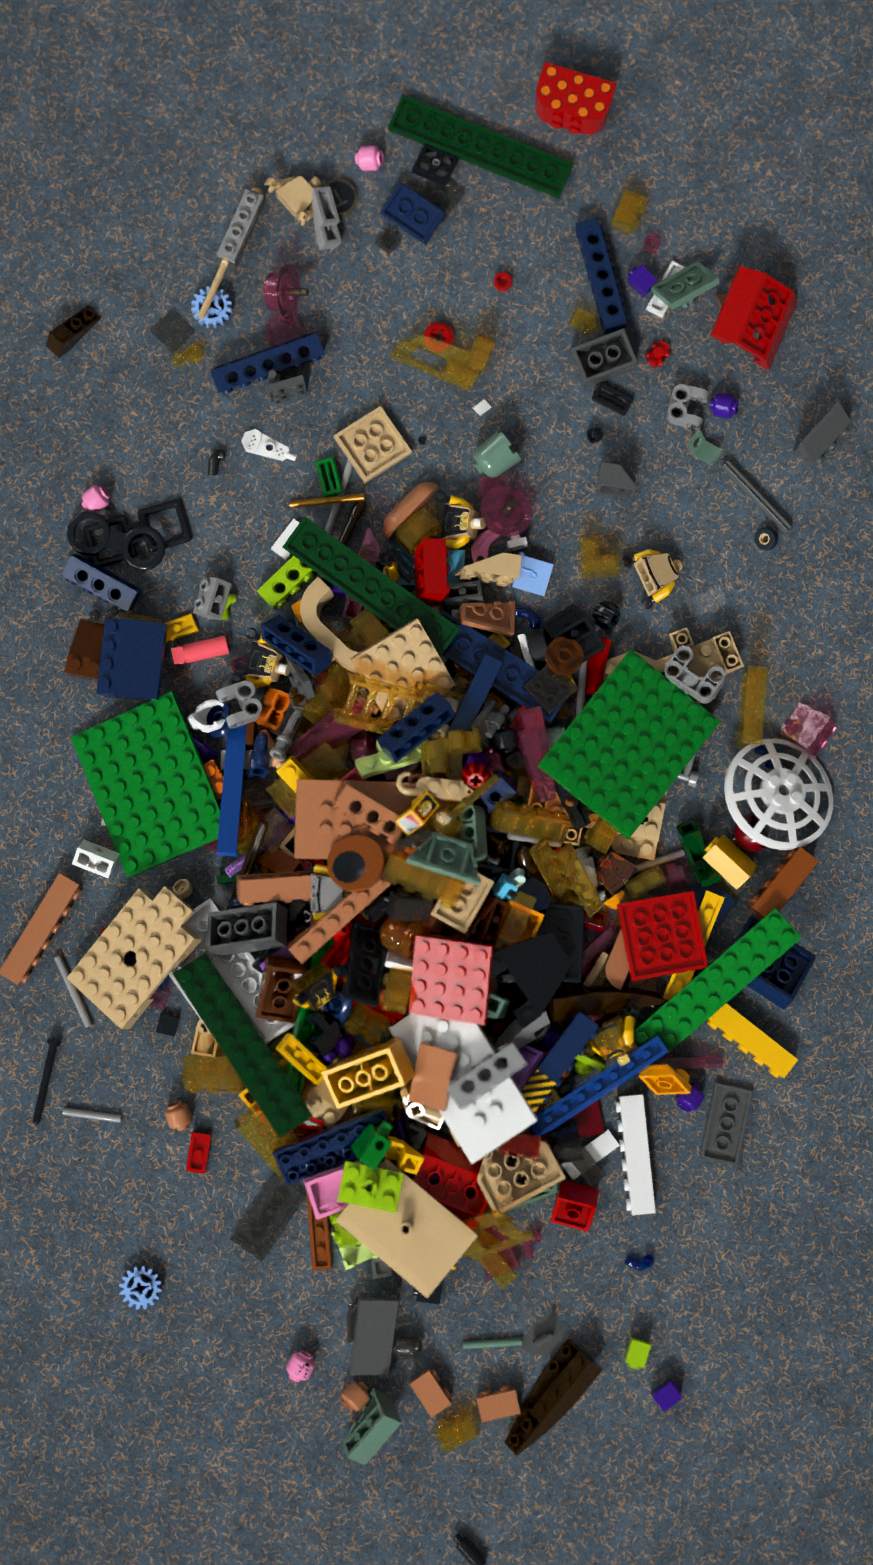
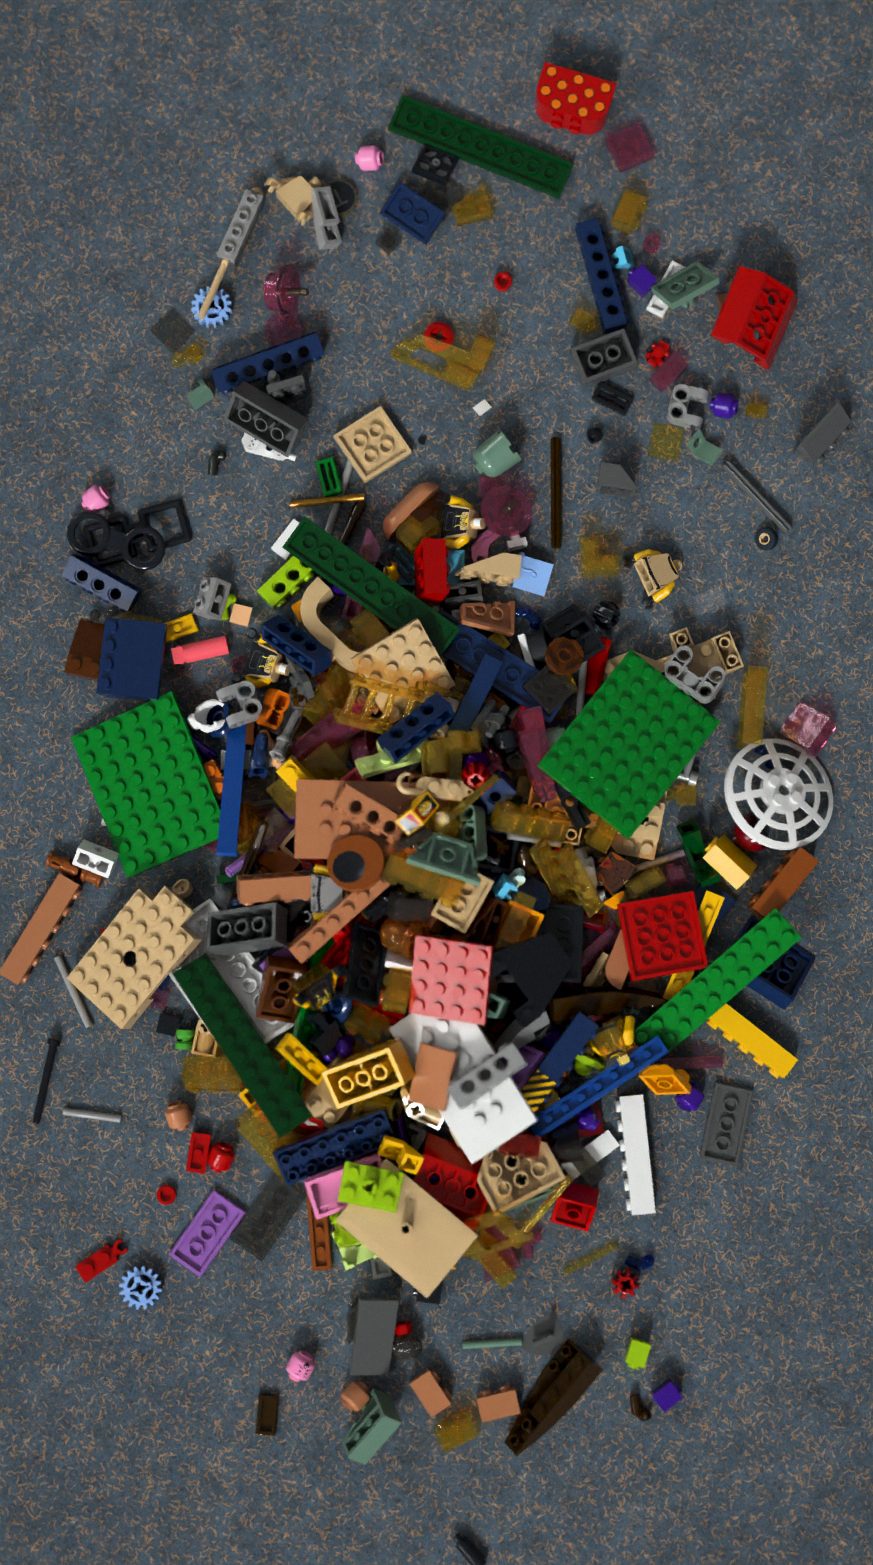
dark brown slope [46,305,102,358] -> none
green torso [351,1120,393,1171] -> none
none -> dark orange piece [45,851,104,888]
none -> red plate [75,1239,128,1283]
none -> red tile [156,1185,177,1205]
none -> medium lavender tile [169,1189,246,1277]
none -> bright green wheel [175,1029,195,1050]
none -> sand green tile [186,378,214,411]
none -> red head [207,1142,235,1173]
none -> dark grey brick [224,381,309,458]
none -> light nougat tile [229,603,253,627]
none -> dark brown tile [256,1393,279,1436]
none -> red tile [395,1321,413,1335]
none -> reddish brown sticker [410,492,450,523]
none -> clear yellow wing [452,183,493,227]
none -> clear yellow piece [508,1175,573,1249]
none -> dark brown axle [550,437,561,549]
none -> clear yellow bar [563,1242,618,1276]
none -> dark purple animal [575,1107,600,1131]
none -> clear pink plate [604,123,655,173]
none -> medium azure tile [611,246,635,269]
none -> red piece [611,1269,640,1299]
none -> dark brown arm [629,1394,652,1421]
none -> clear pink plate [648,351,688,392]
none -> clear yellow piece [648,424,684,461]
none -> clear yellow plate [666,785,698,806]
none -> clear yellow piece [745,402,768,419]

